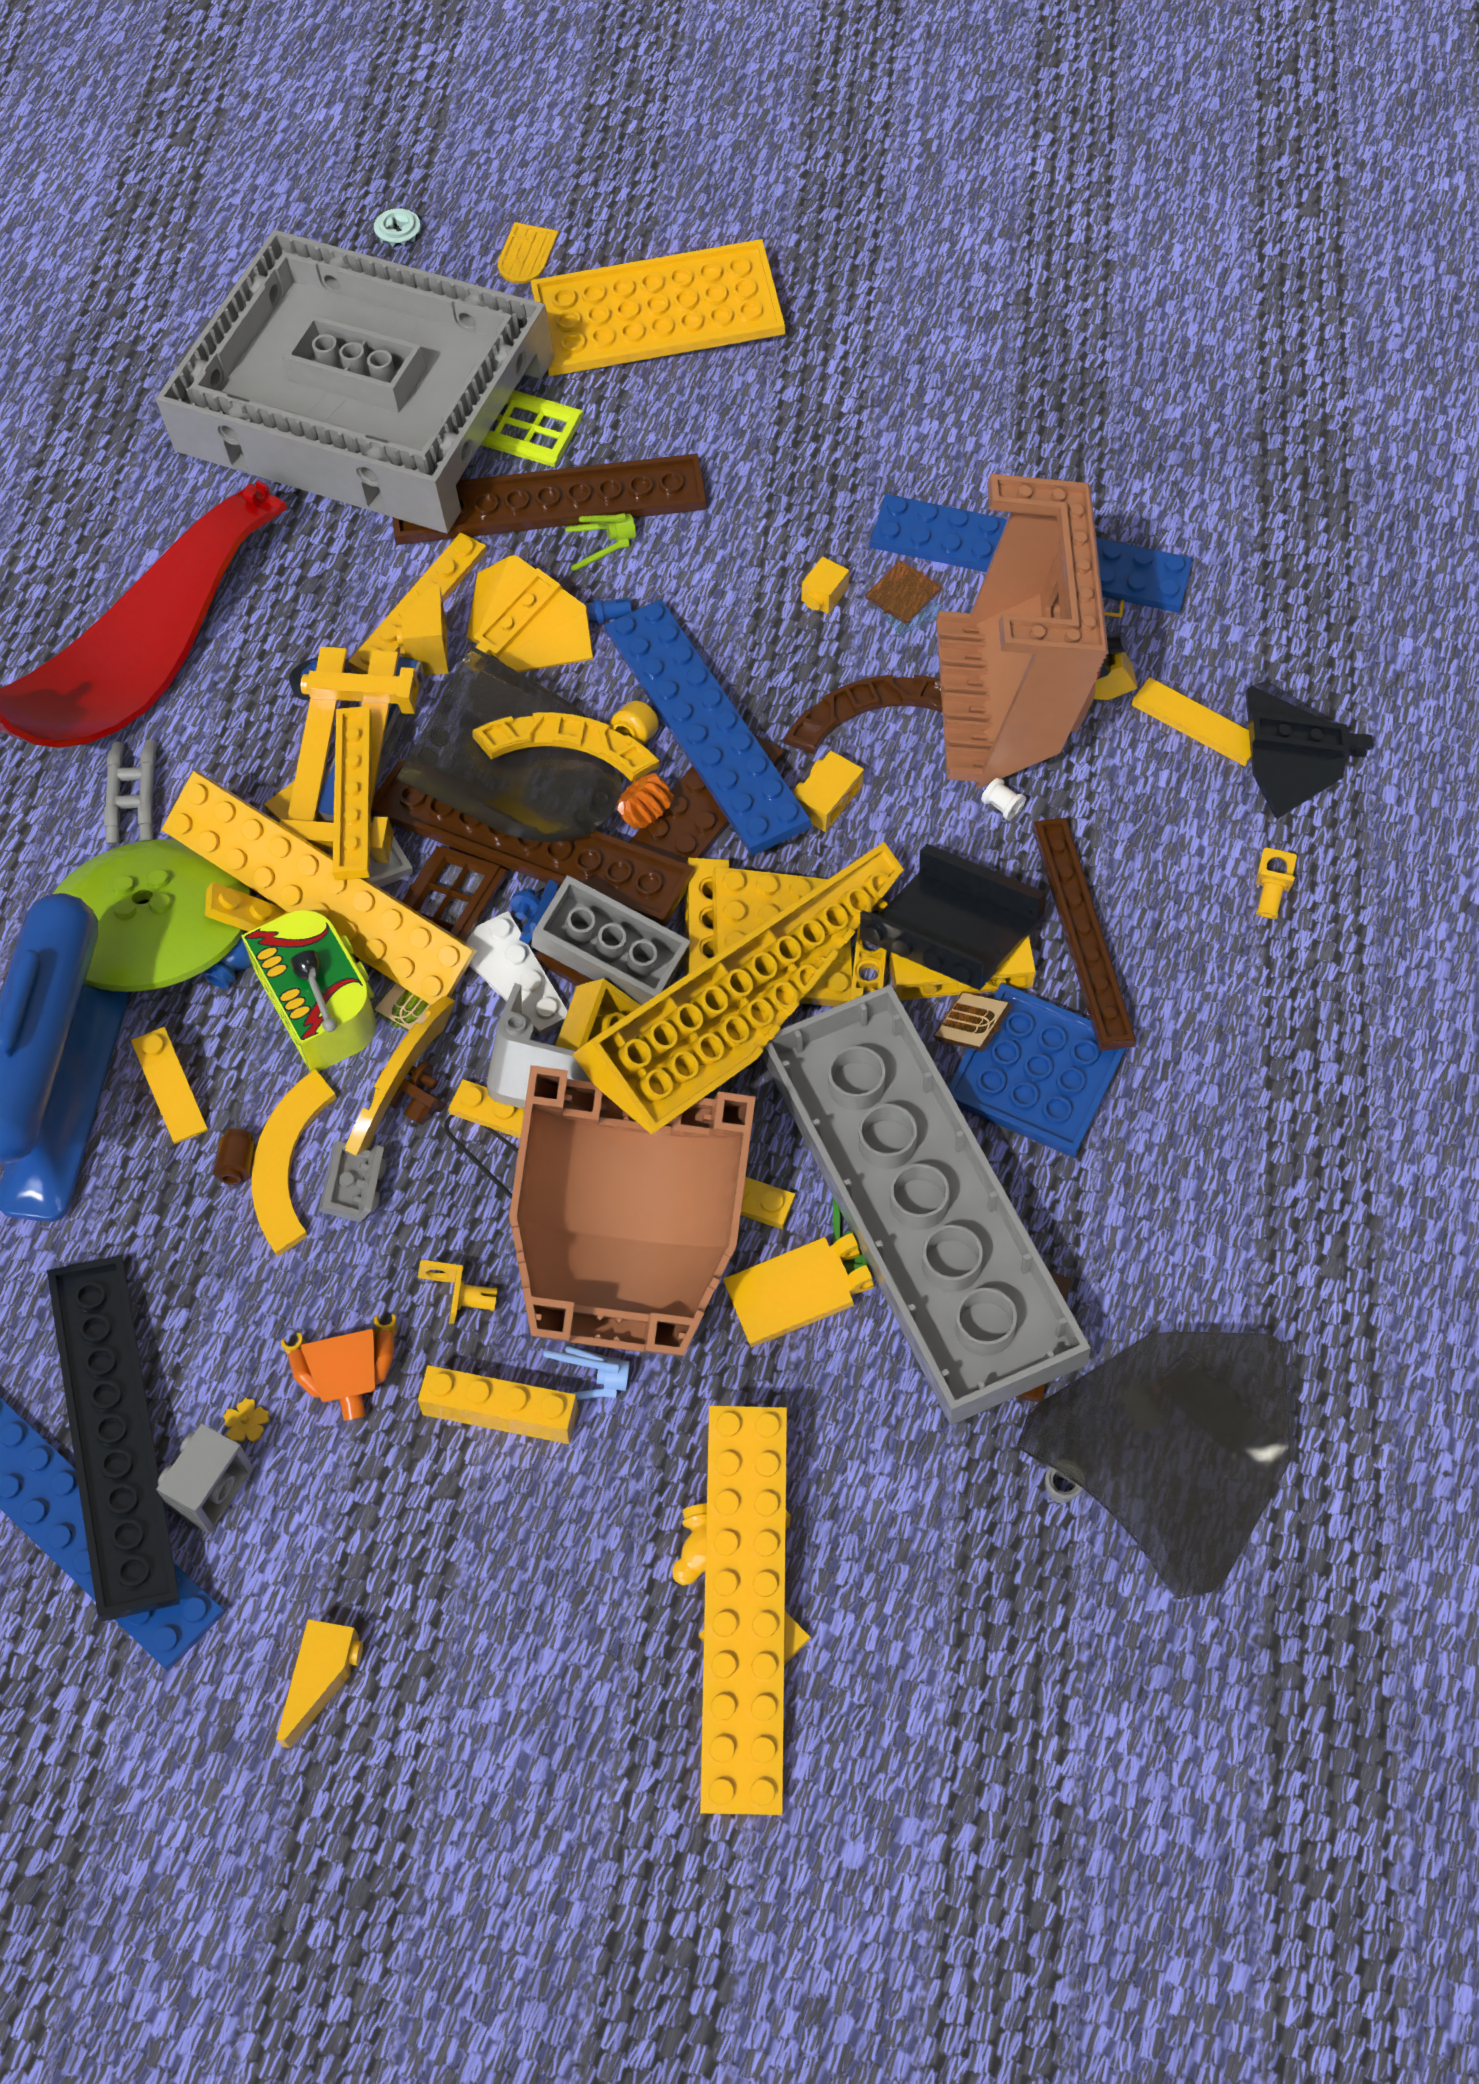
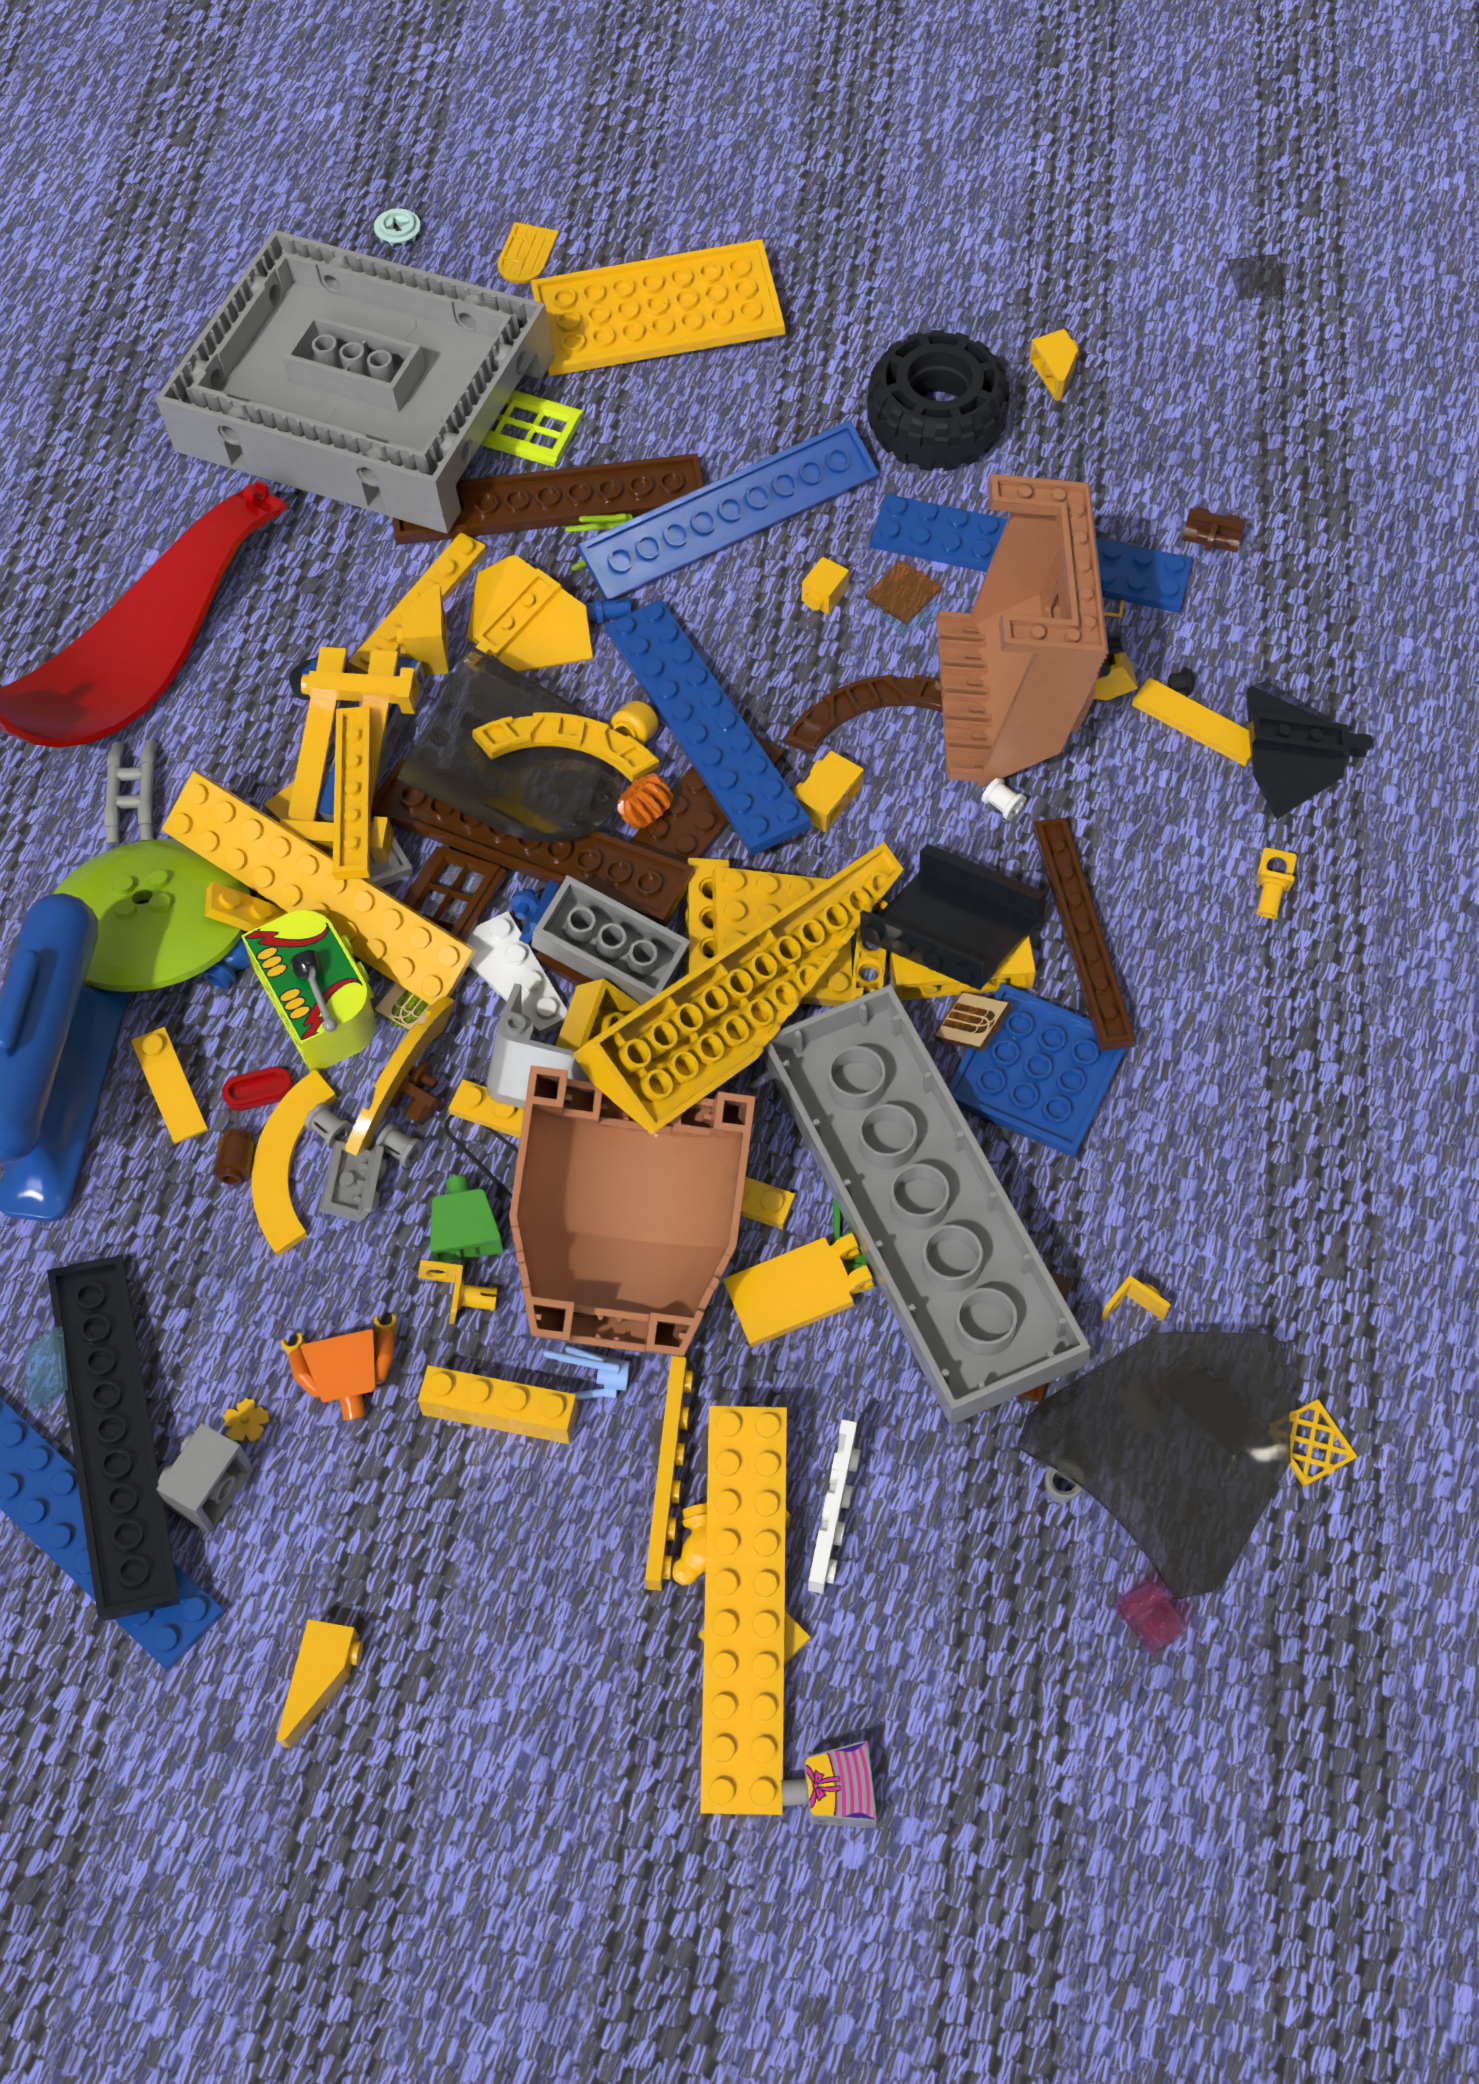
none -> clear light blue piece [24,1327,68,1412]
none -> red tile [222,1067,294,1111]
none -> light grey bush [304,1102,352,1149]
none -> light grey bush [375,1123,424,1168]
none -> bright green torso [430,1175,504,1263]
none -> plate [577,420,879,601]
none -> yellow plate [645,1356,694,1591]
none -> torso [781,1741,877,1828]
none -> white wing [808,1420,861,1594]
none -> black tyre [867,330,1010,471]
none -> yellow slope [1029,329,1079,401]
none -> yellow bracket [1101,1275,1171,1322]
none -> clear pink piece [1115,1578,1188,1657]
none -> black piece [1168,667,1195,696]
none -> reddish brown hips [1182,507,1246,553]
none -> clear smoke piece [1227,254,1287,300]
none -> yellow window [1265,1399,1357,1487]

